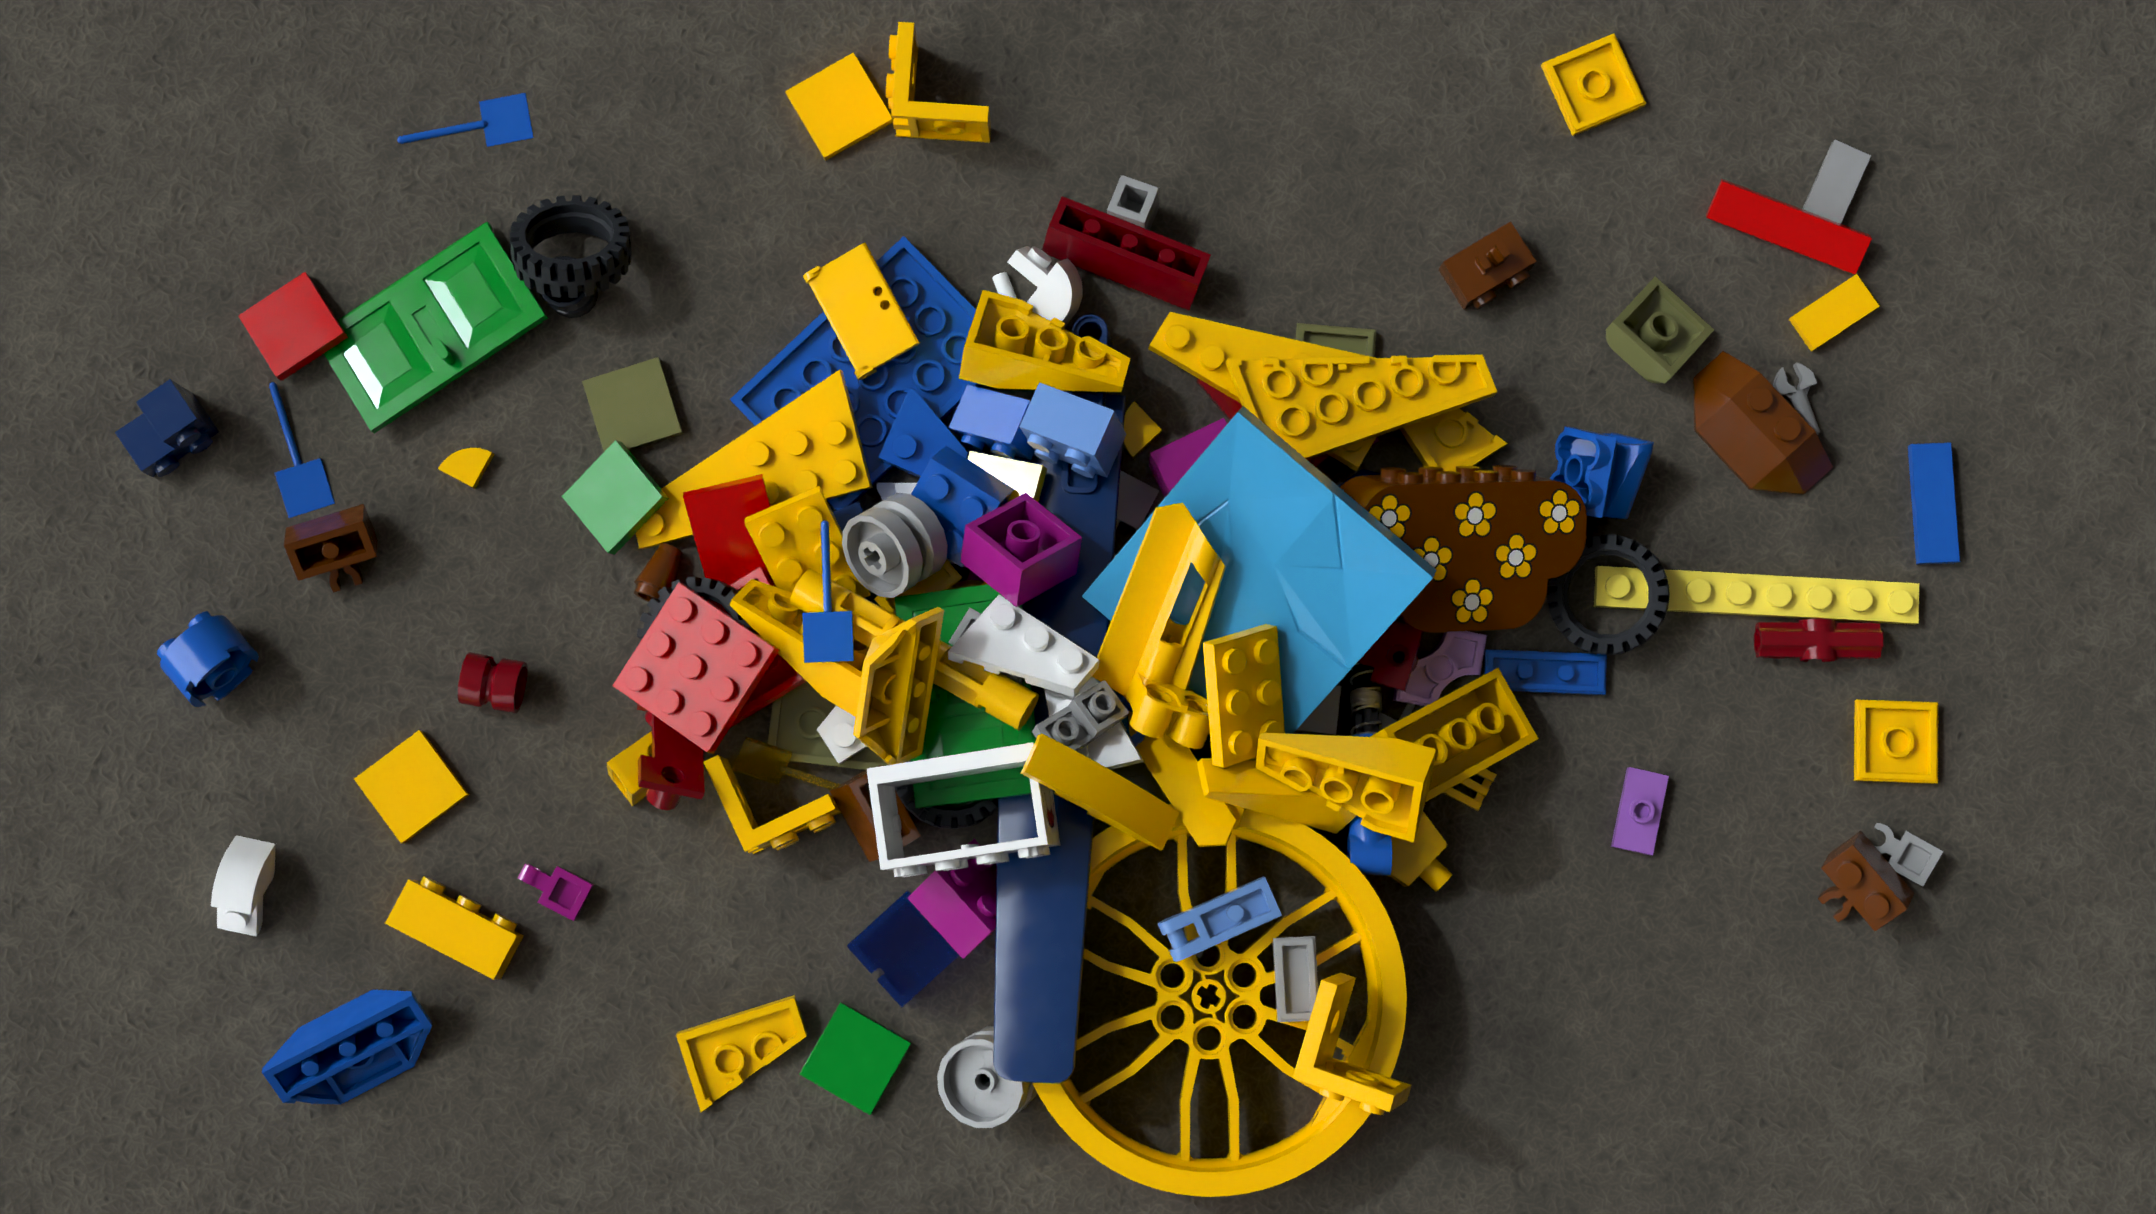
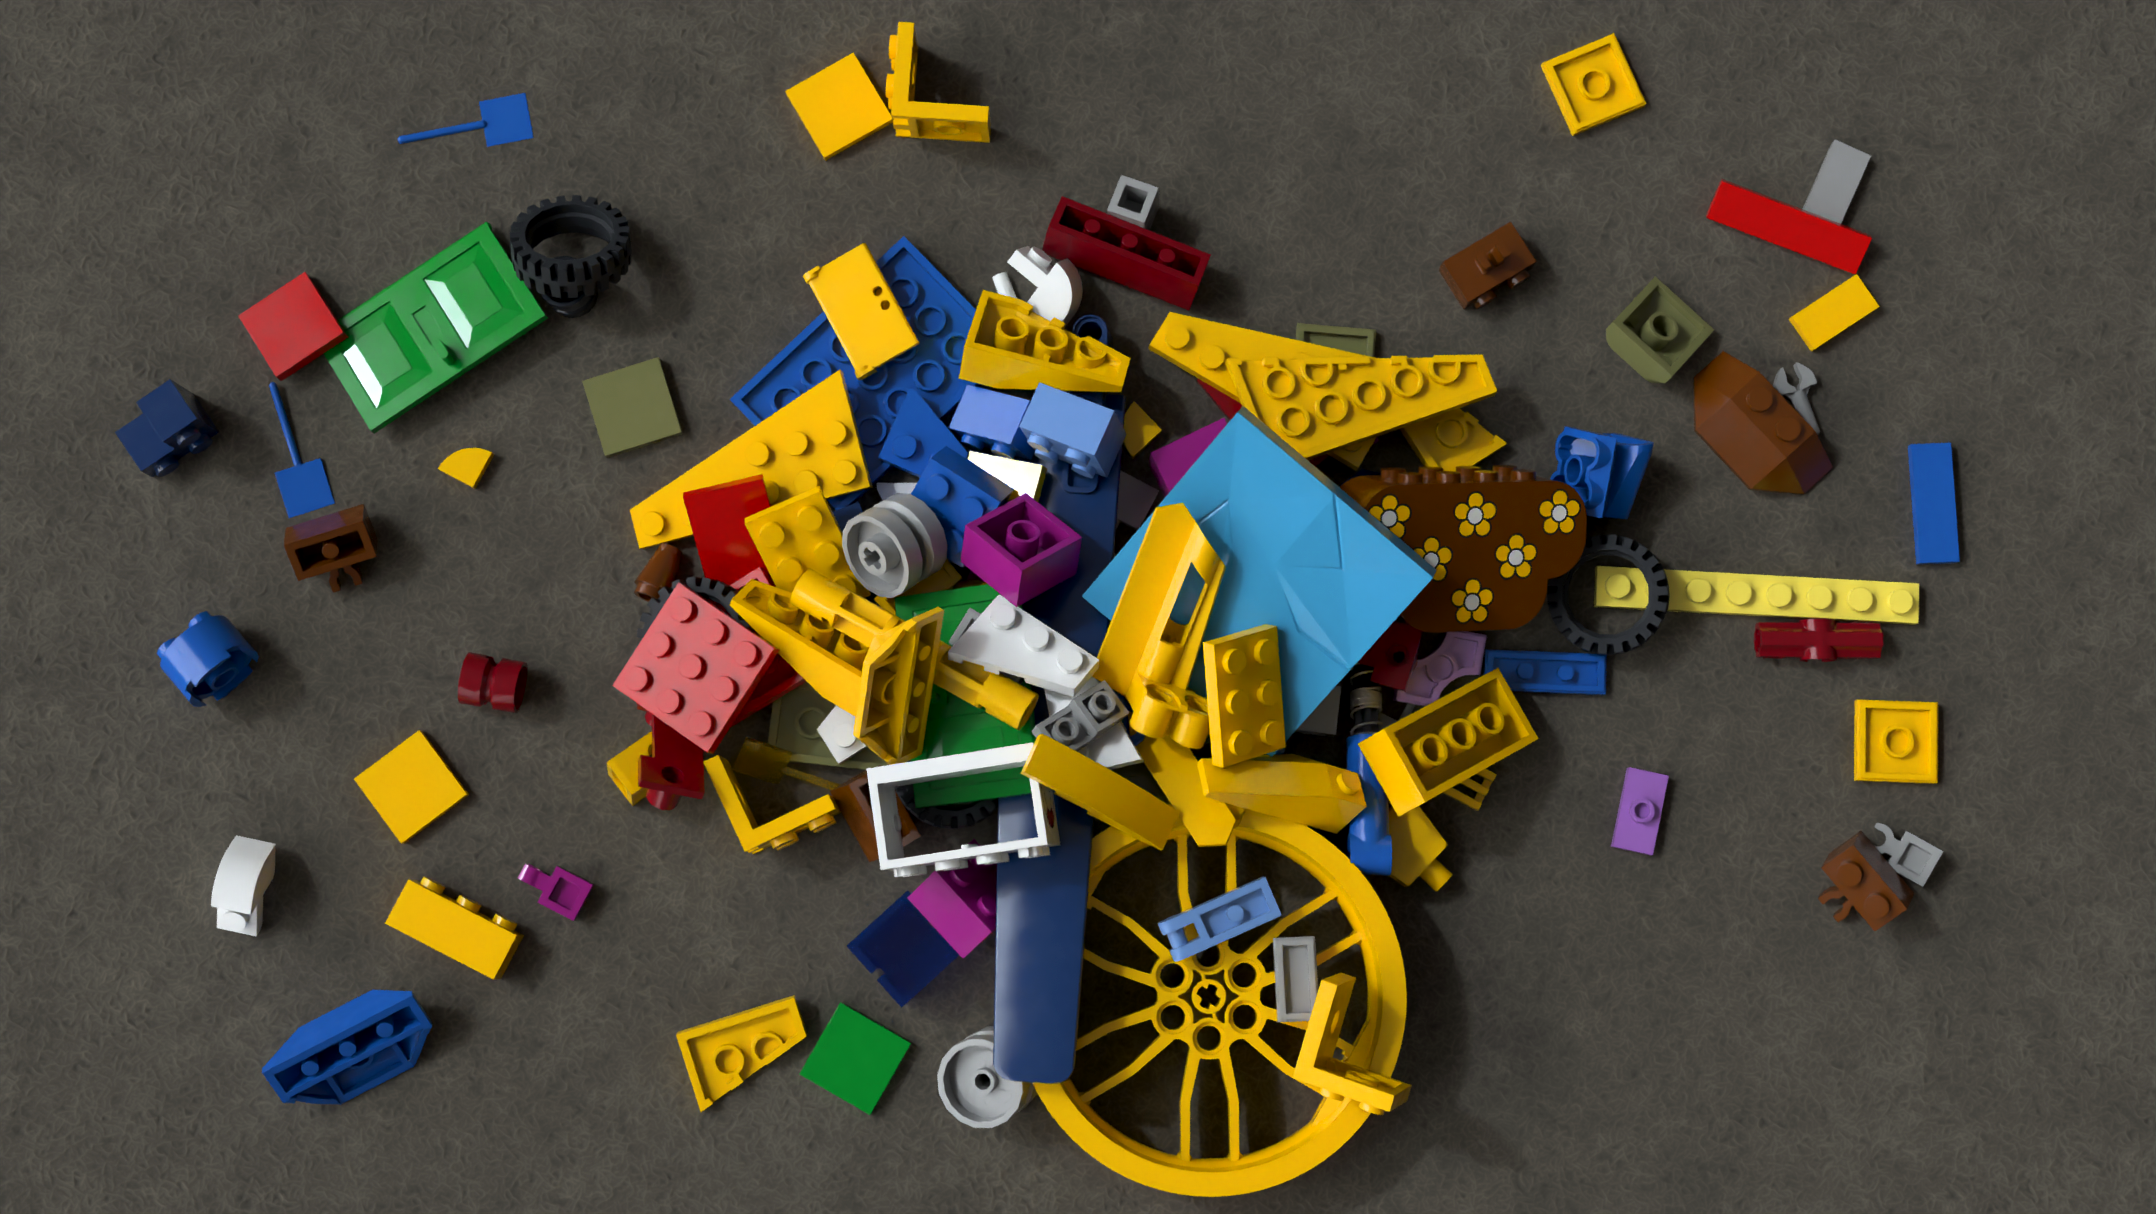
tile [562,440,669,555] -> none
blue piece [802,520,854,663] -> none
yellow wedge [1255,732,1436,842] -> none

